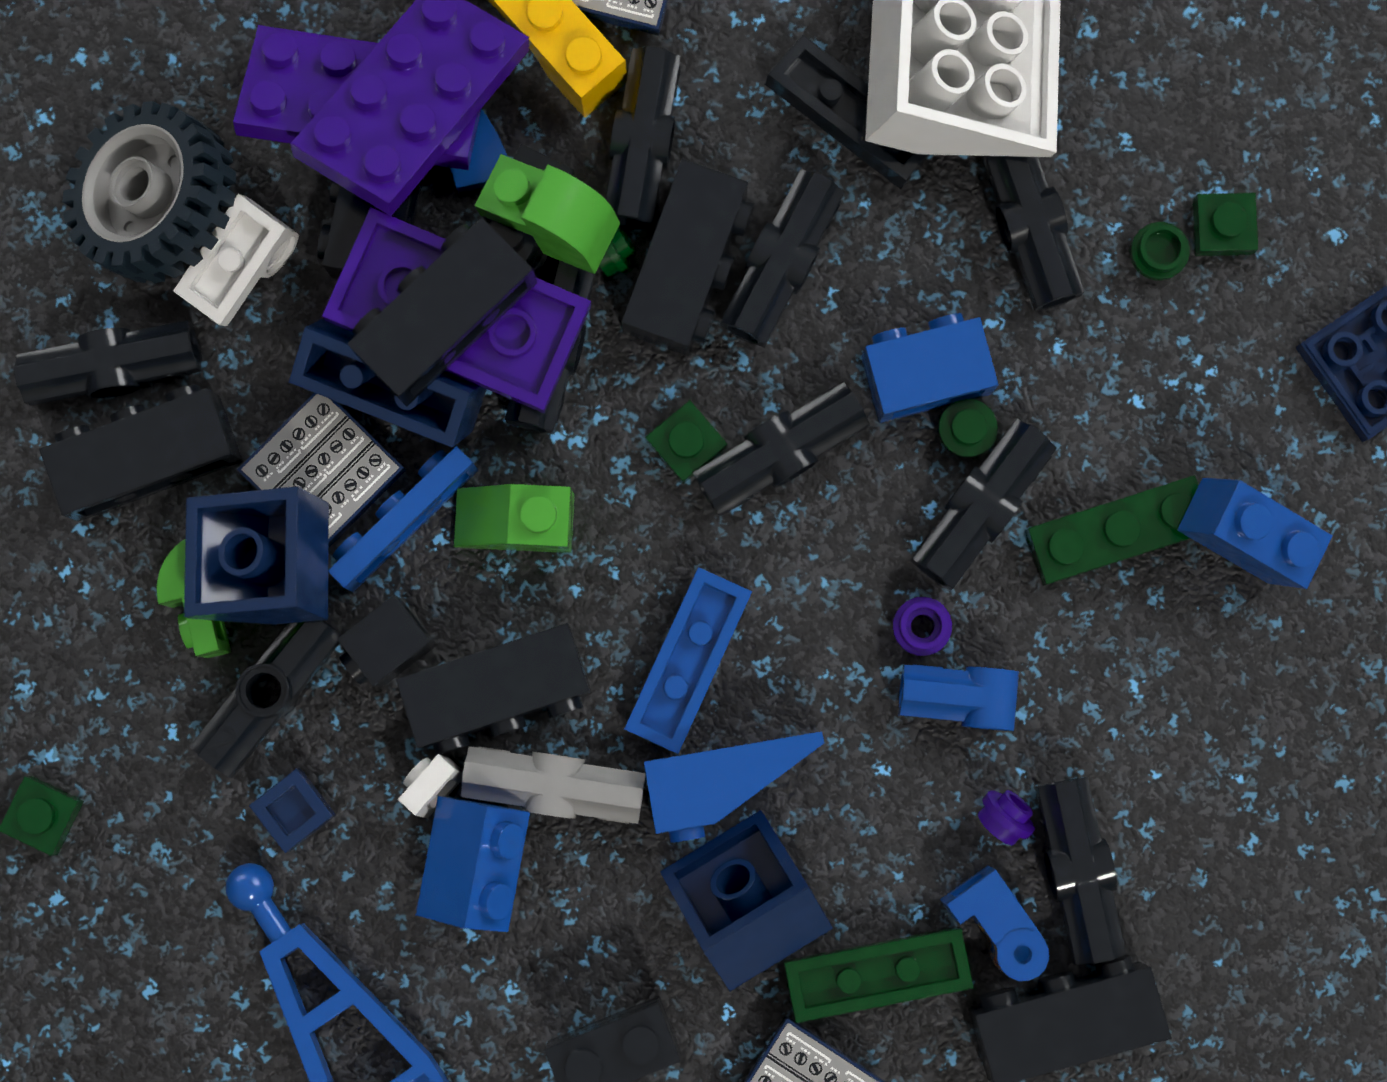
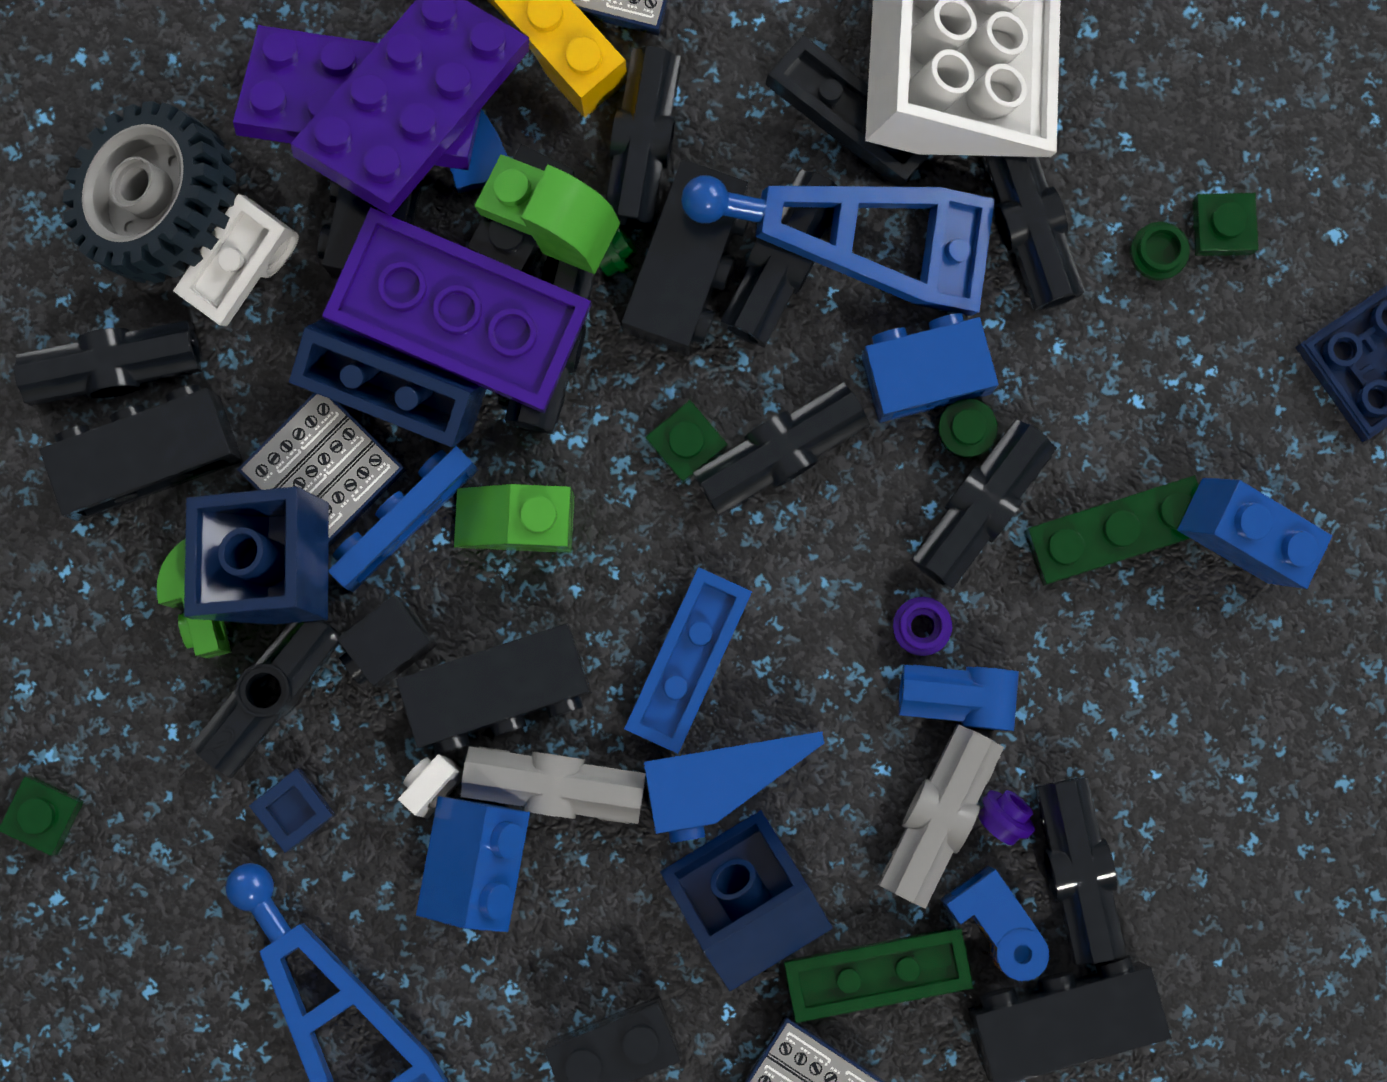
black brick [348,217,537,407] -> none
none -> blue plate [681,175,995,316]
none -> light grey piece [878,724,1004,909]

